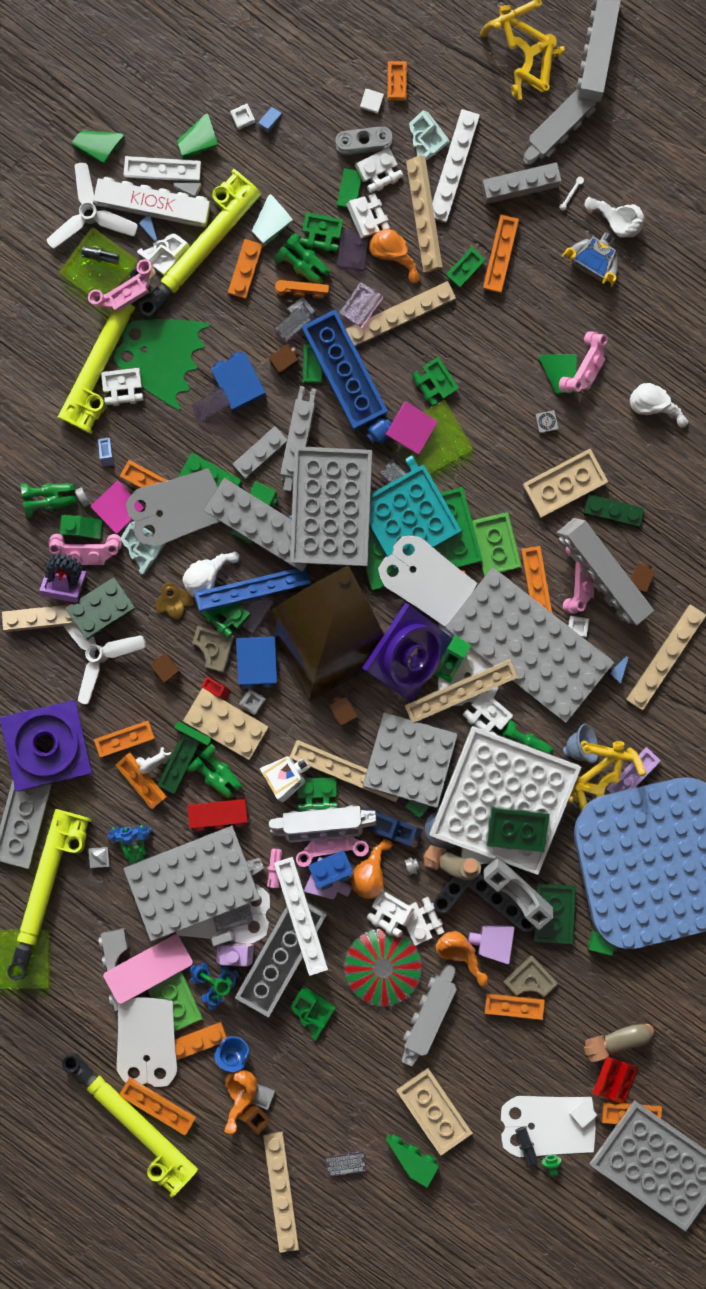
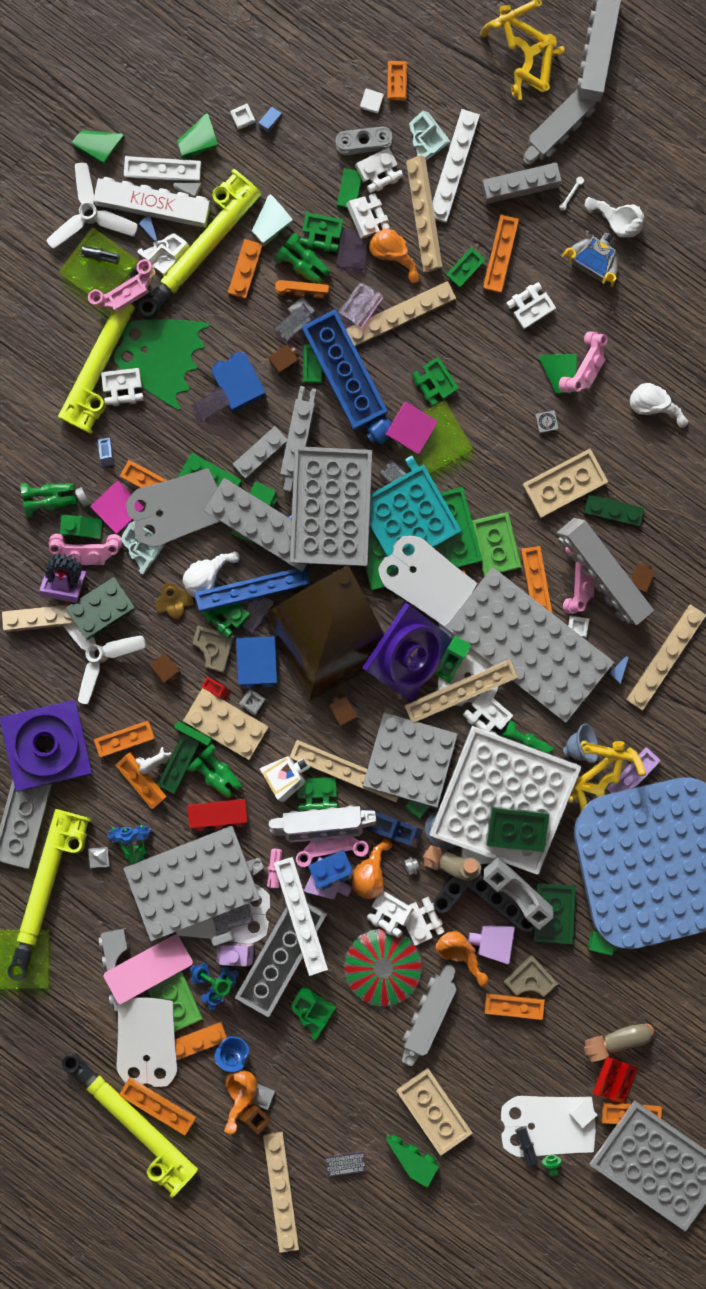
none -> white plate [506,282,556,330]

